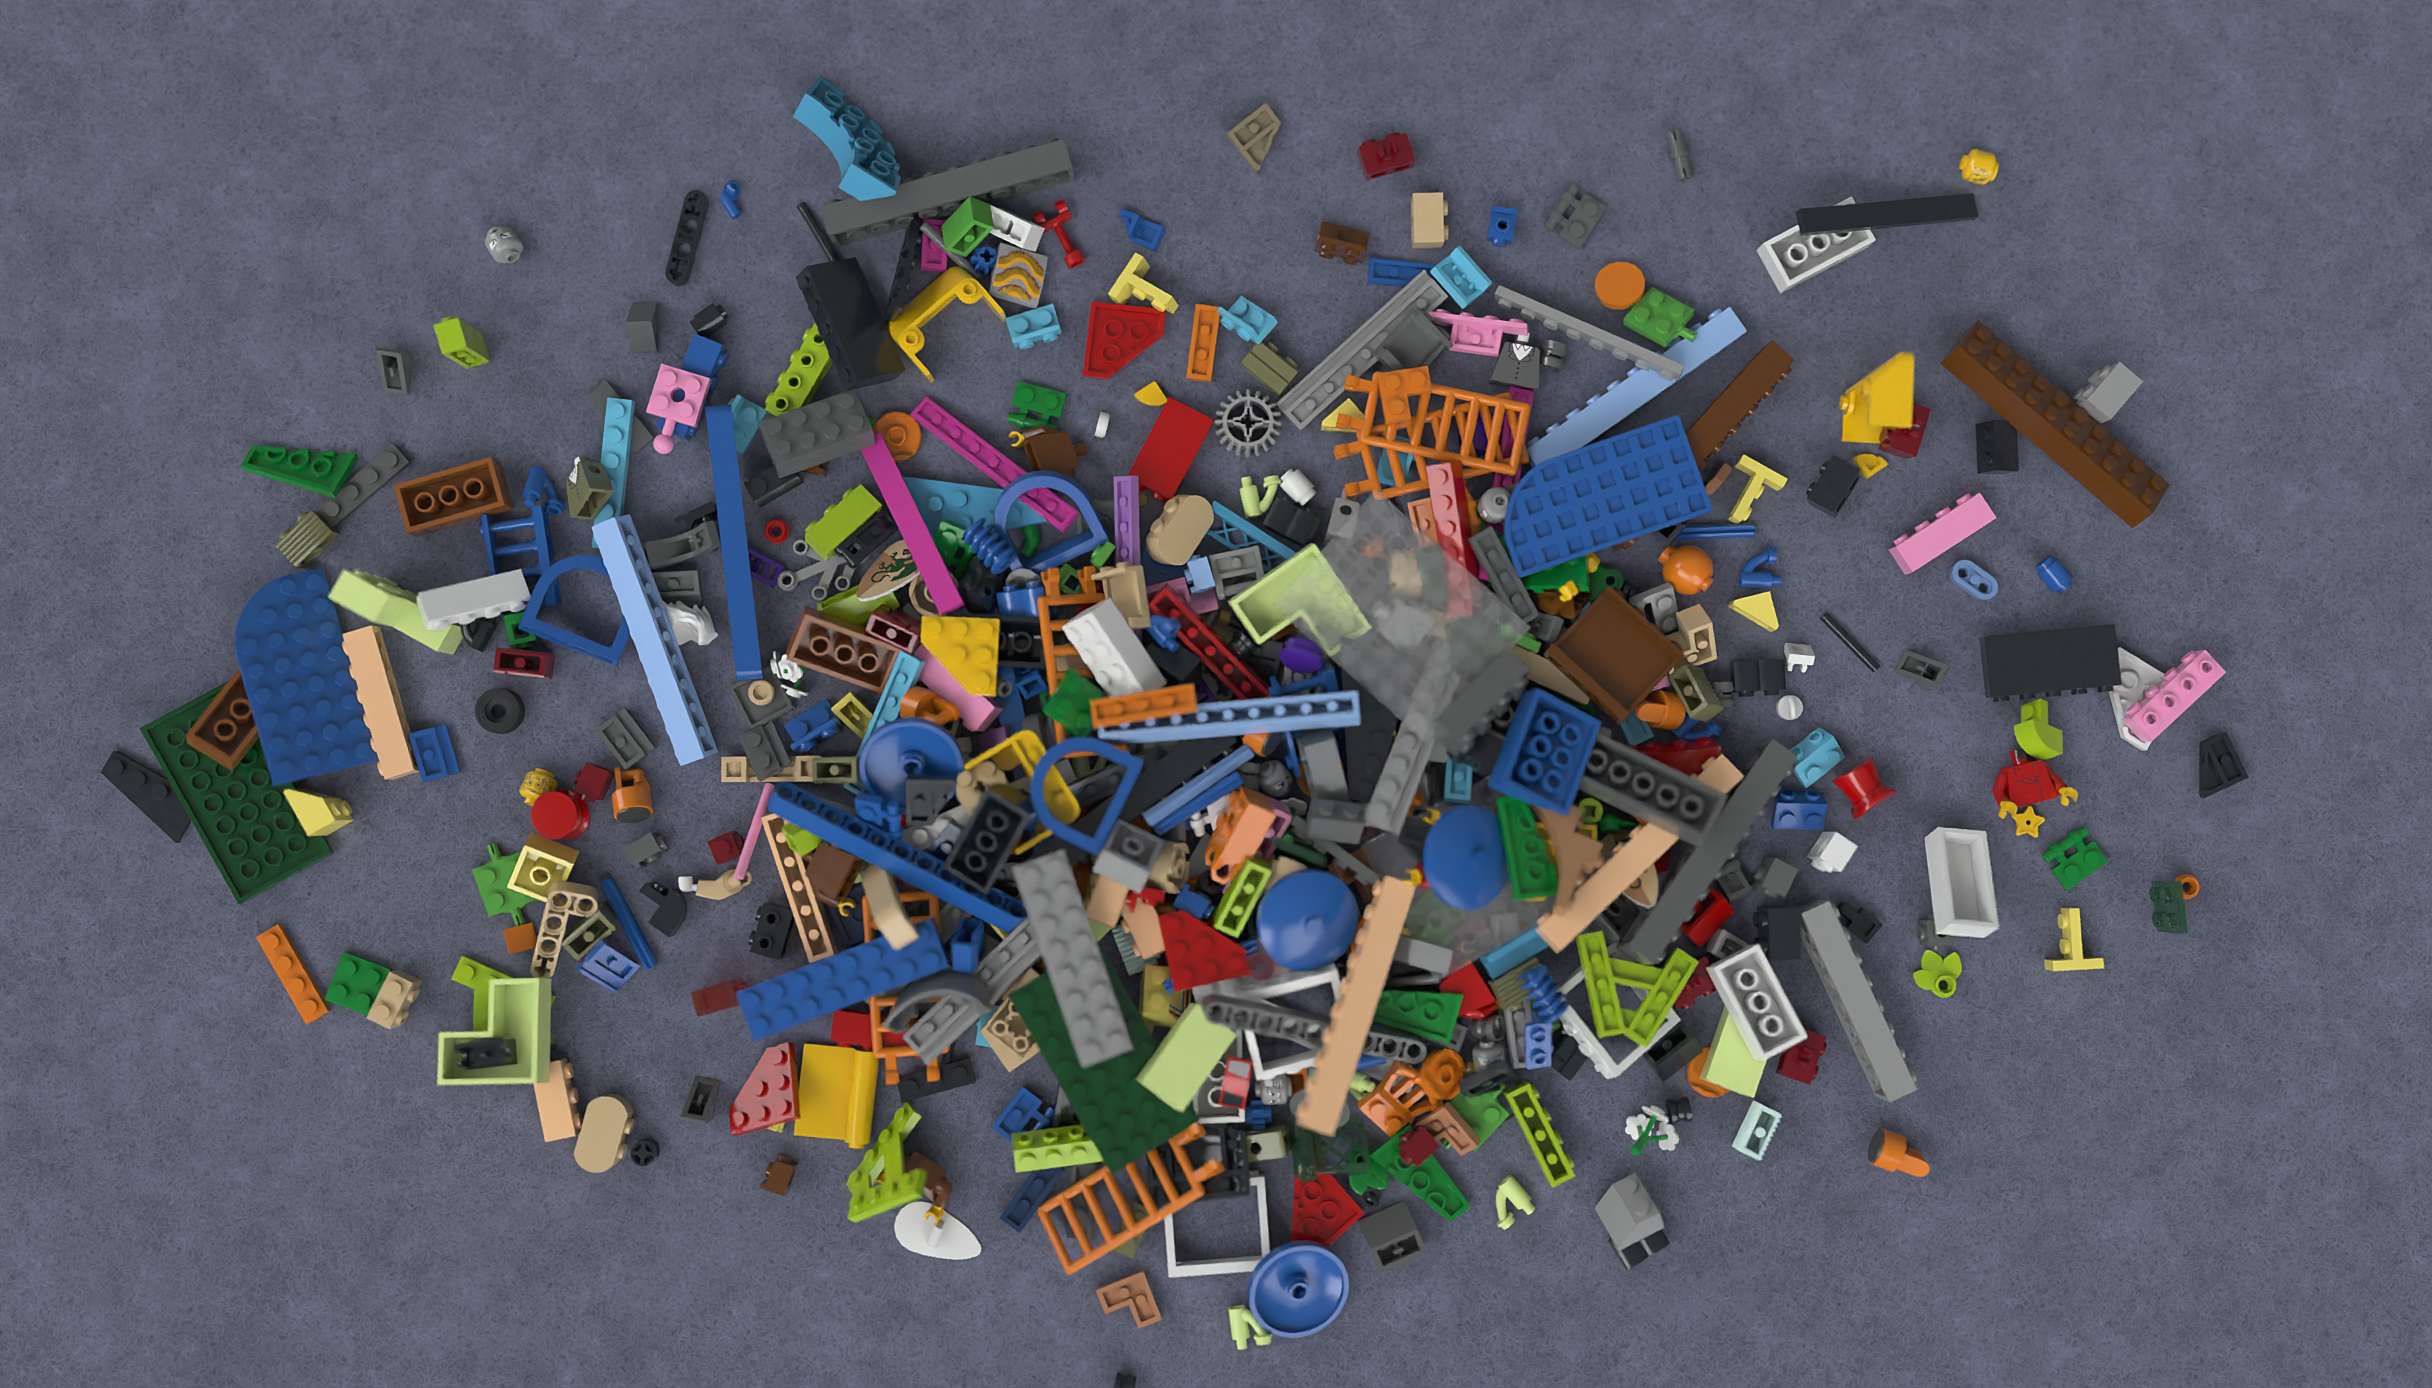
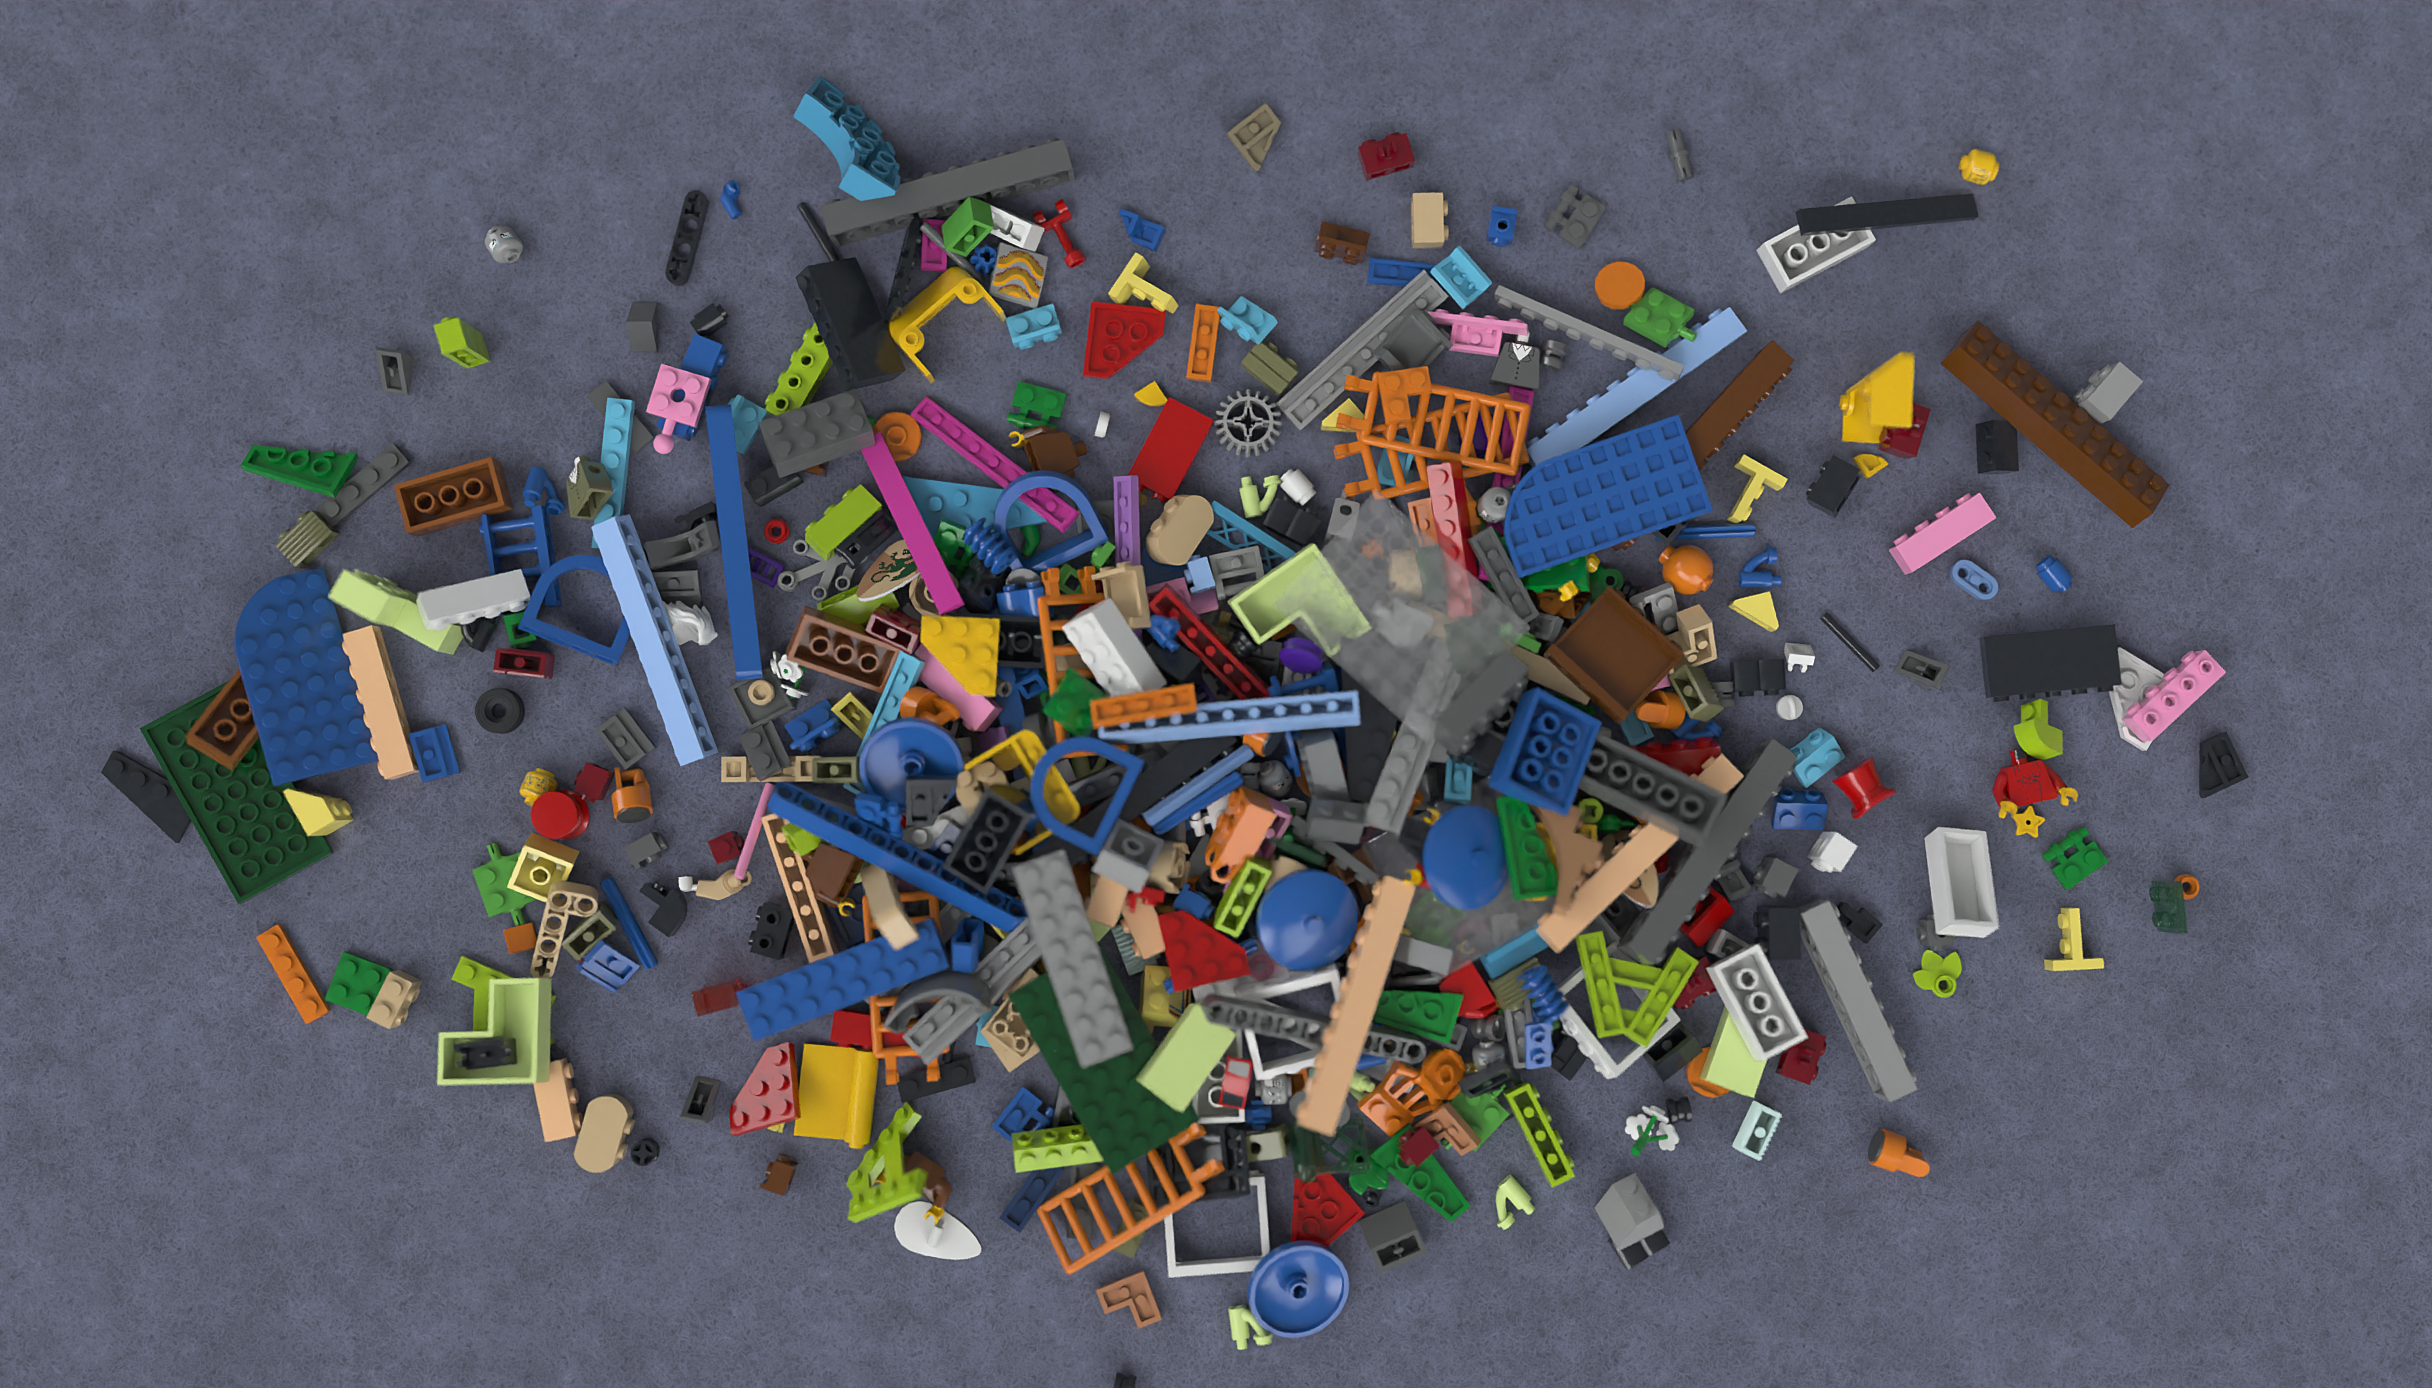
nougat tile [1705,463,1732,495] -> none

